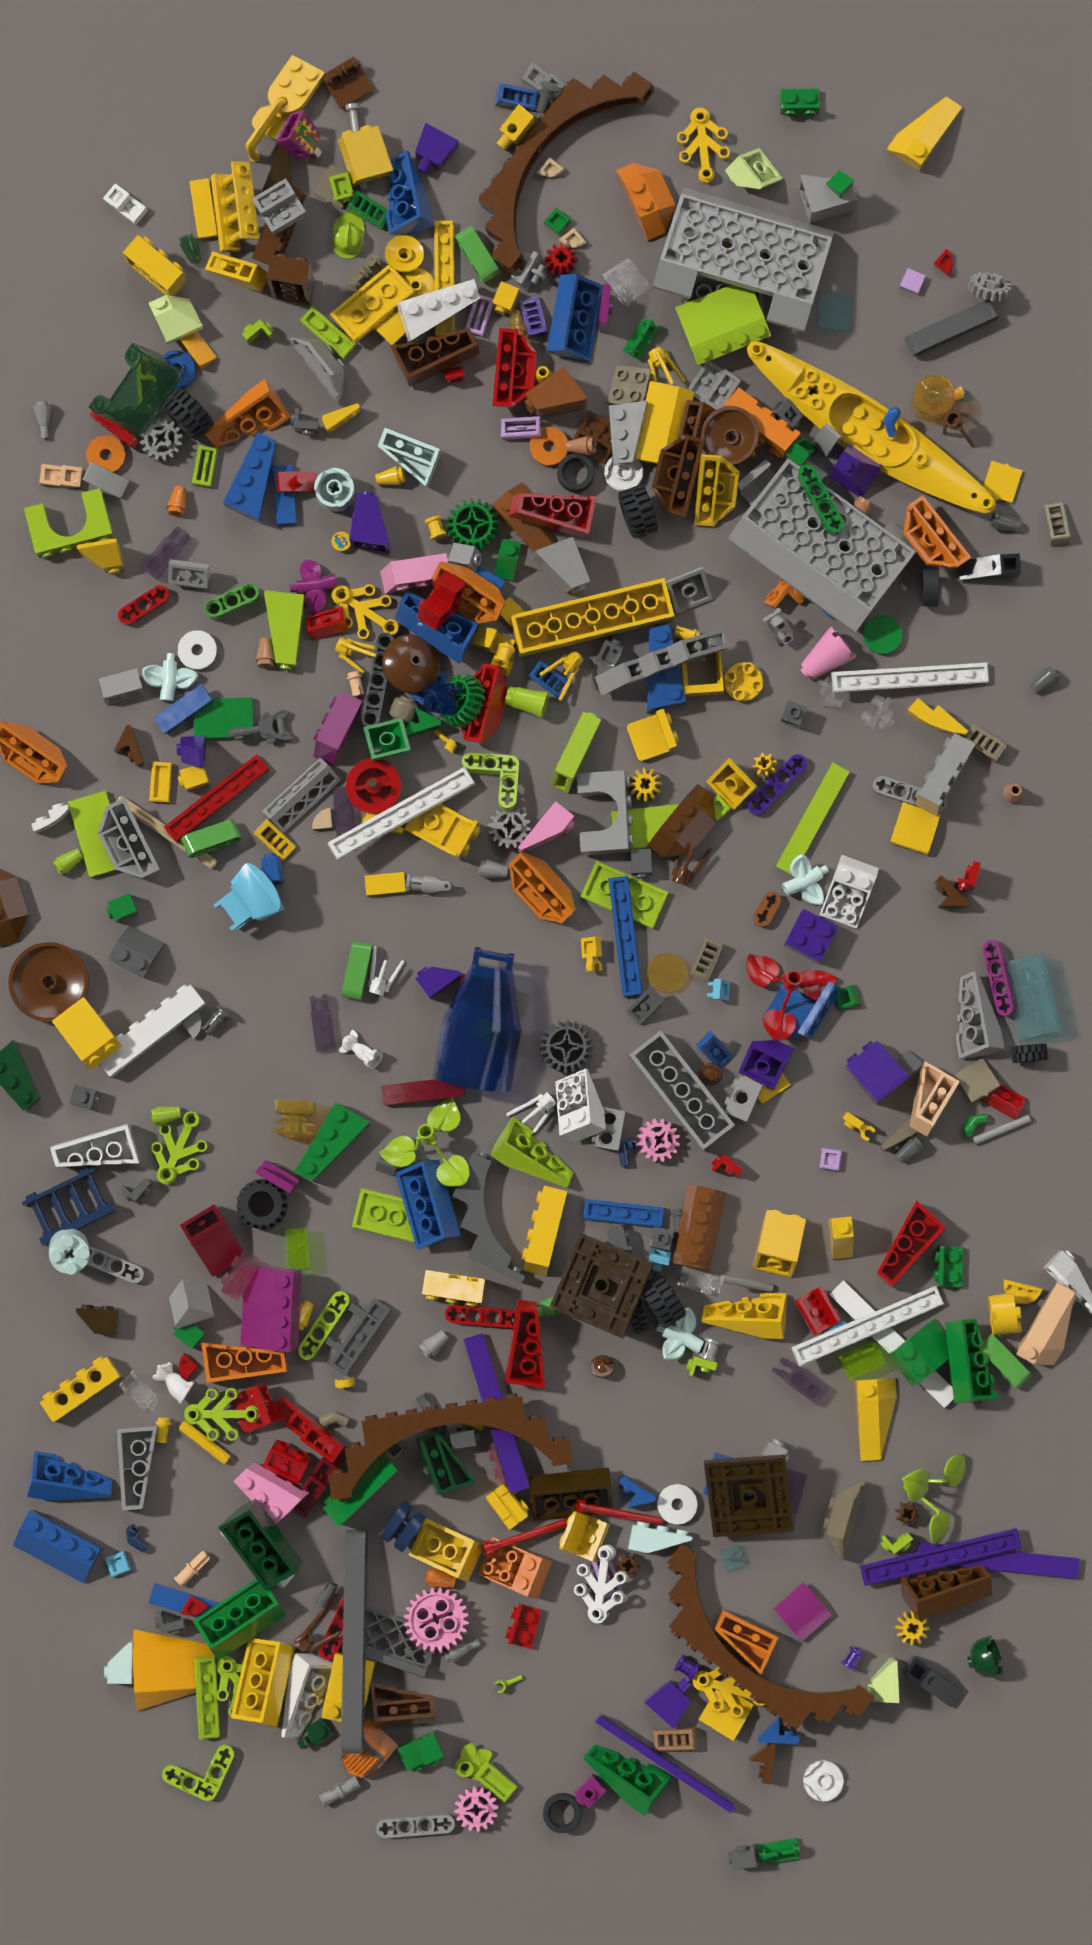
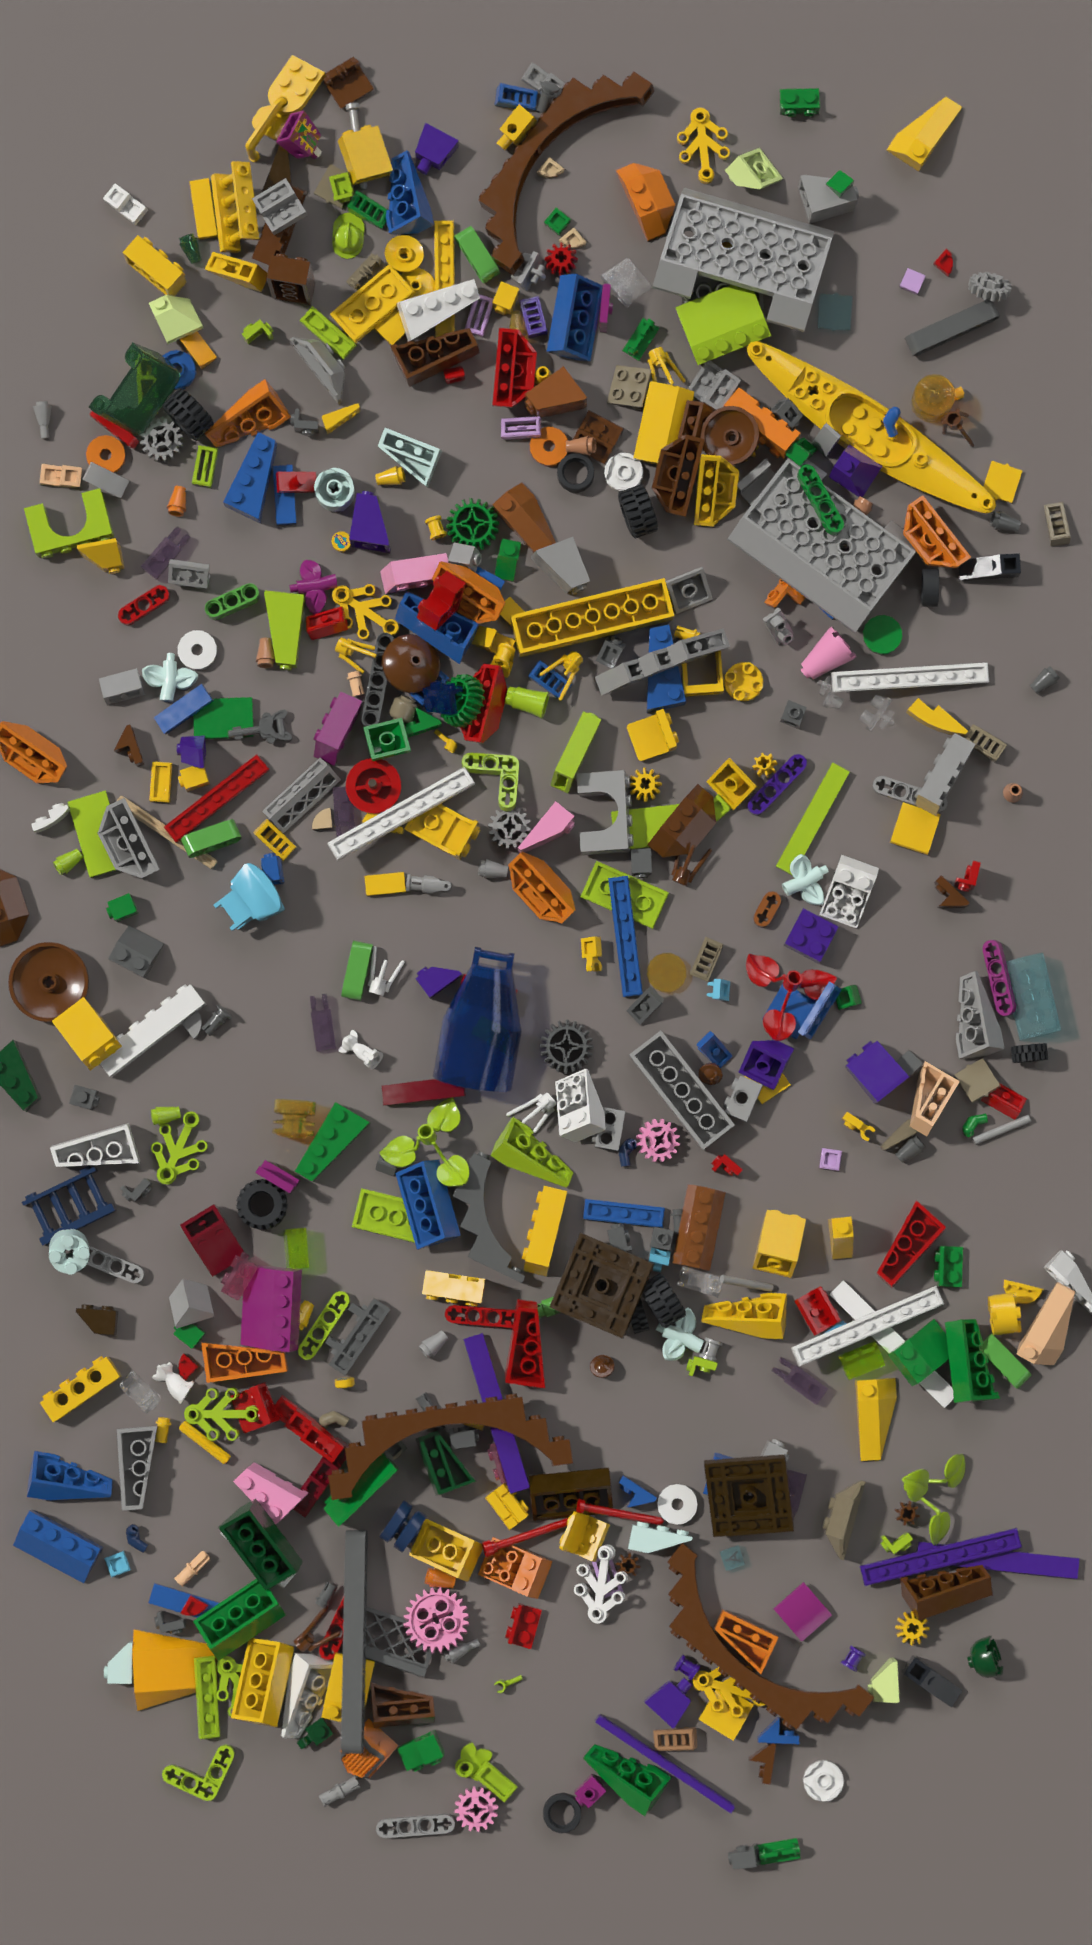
red bracket [262,1439,312,1485] -> none
red wedge [508,493,596,538] -> none
light grey wing [609,401,649,466] -> none

